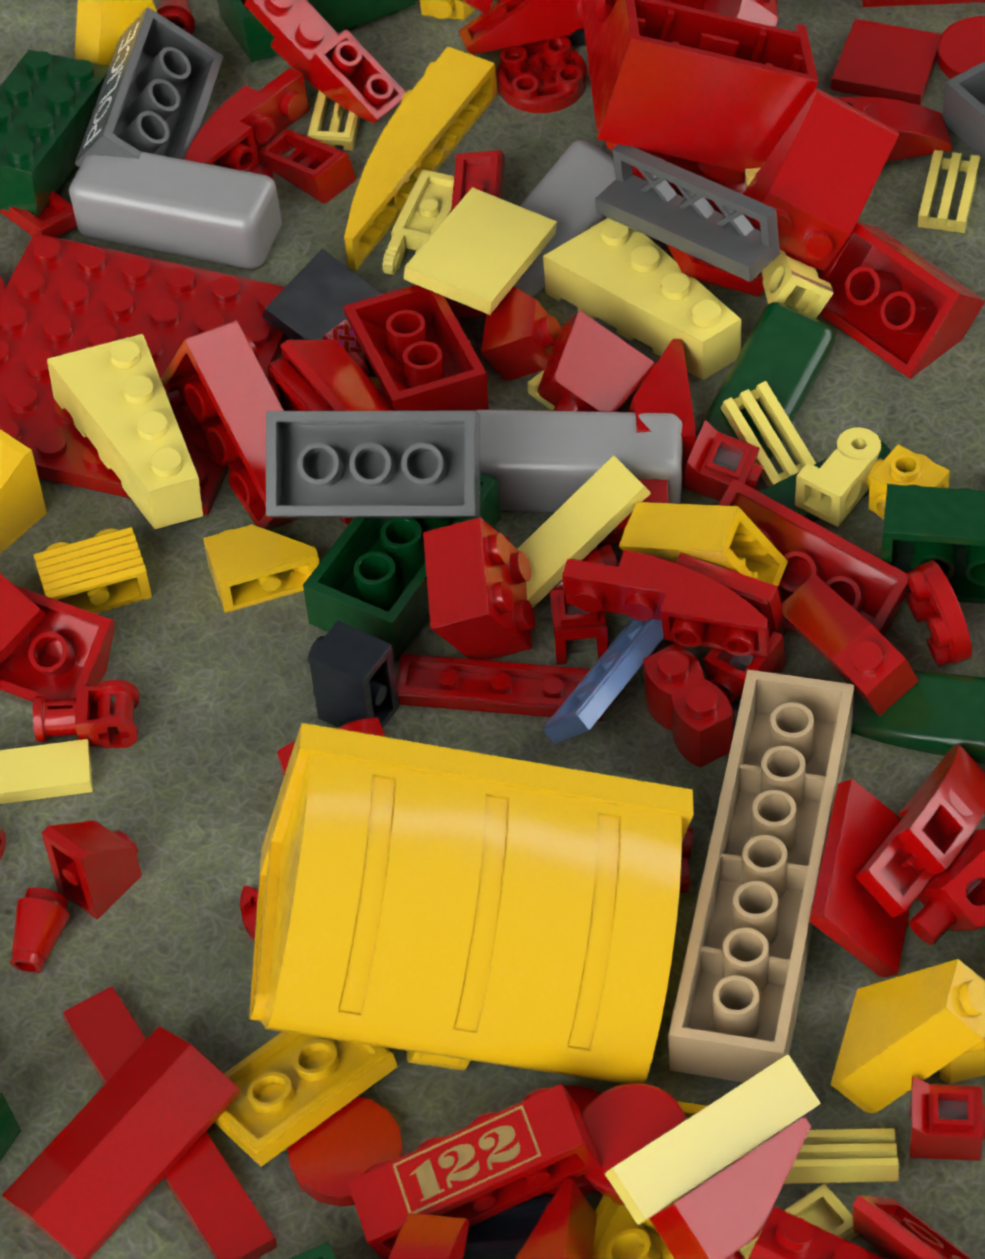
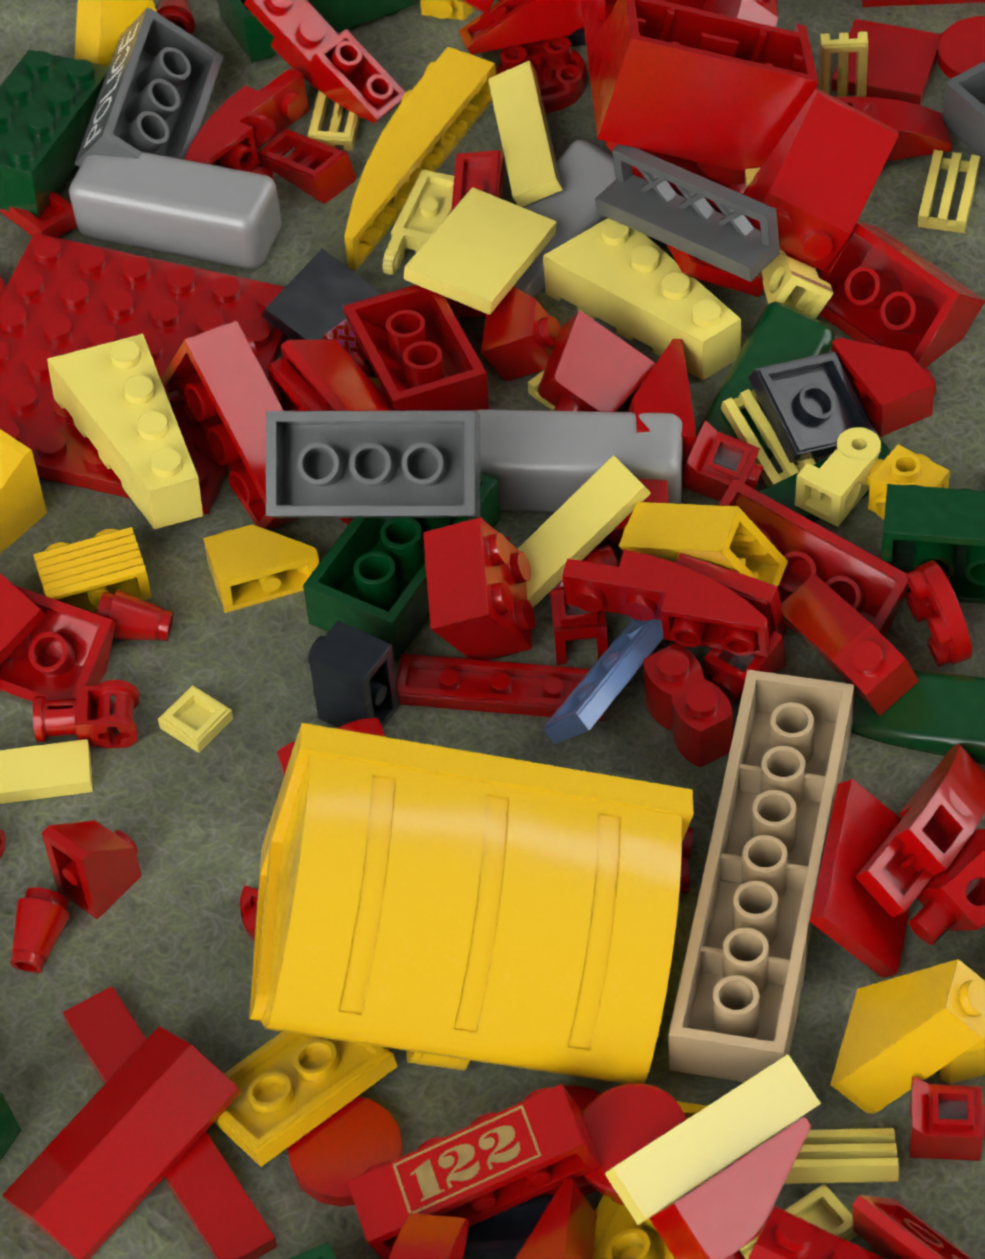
none -> red cone [97,589,174,641]
none -> light yellow tile [158,685,233,753]
none -> light yellow tile [488,61,563,207]
none -> black tile [748,352,877,463]
none -> light yellow tile [819,32,868,97]
none -> red slope [831,338,937,437]

